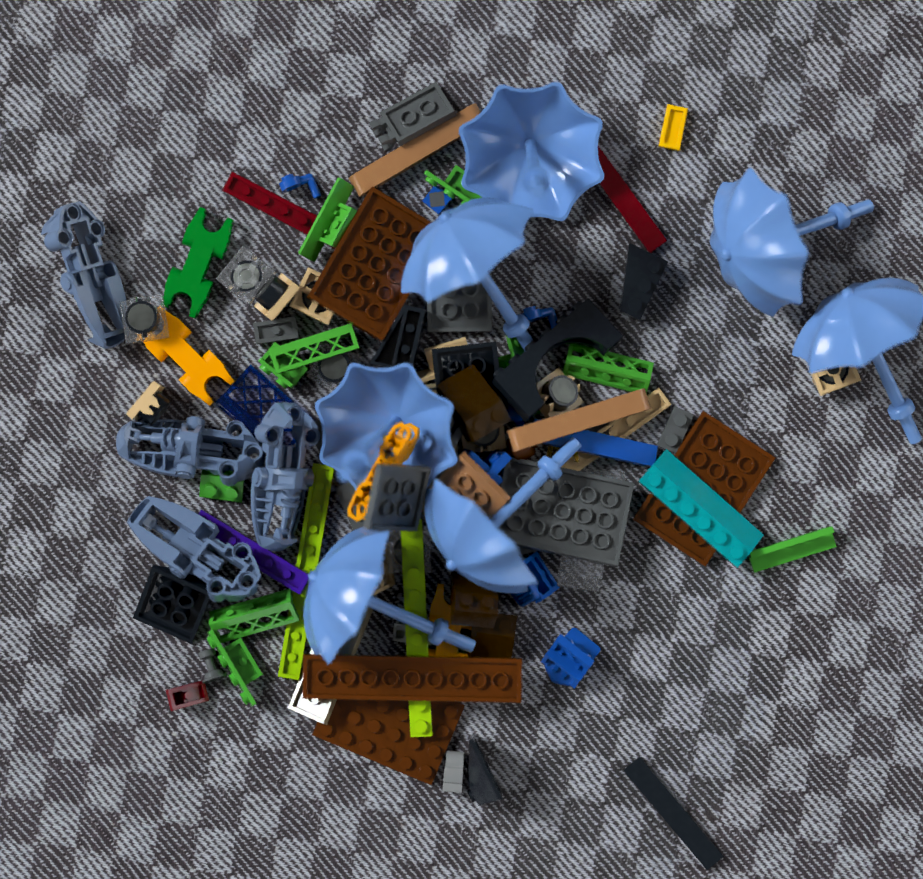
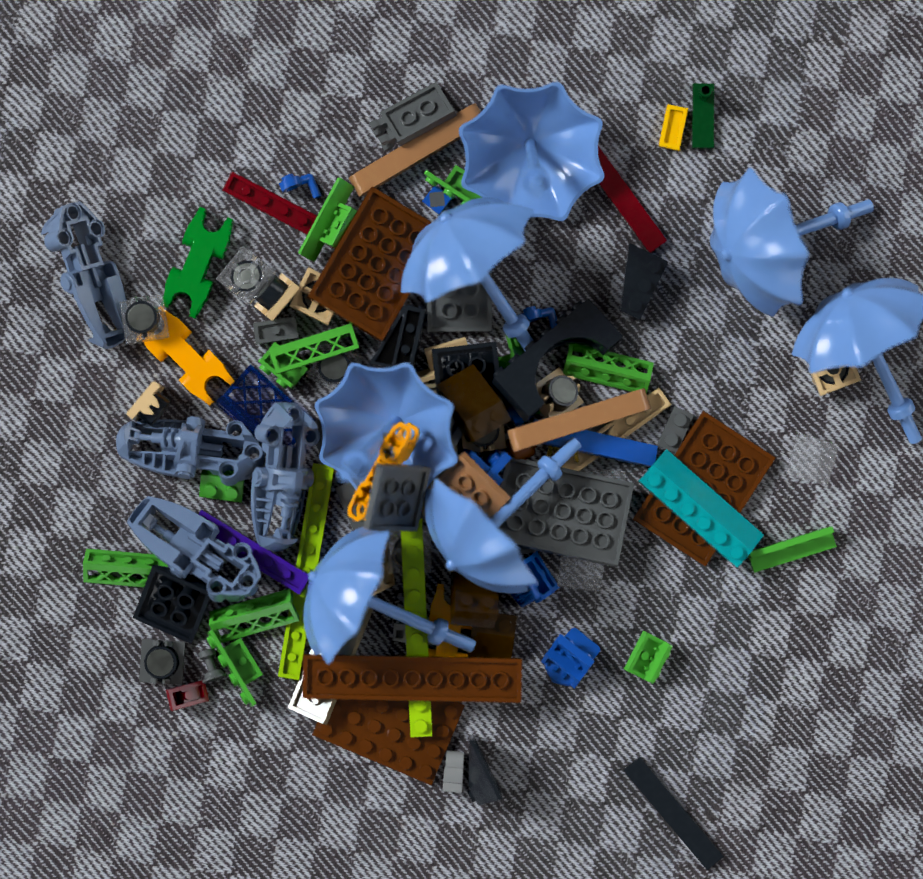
none -> bright green fence [83,549,168,587]
none -> piece [139,639,186,685]
none -> bright green bracket [624,631,672,684]
none -> dark green piece [692,83,714,149]
none -> clear tile [785,433,839,486]

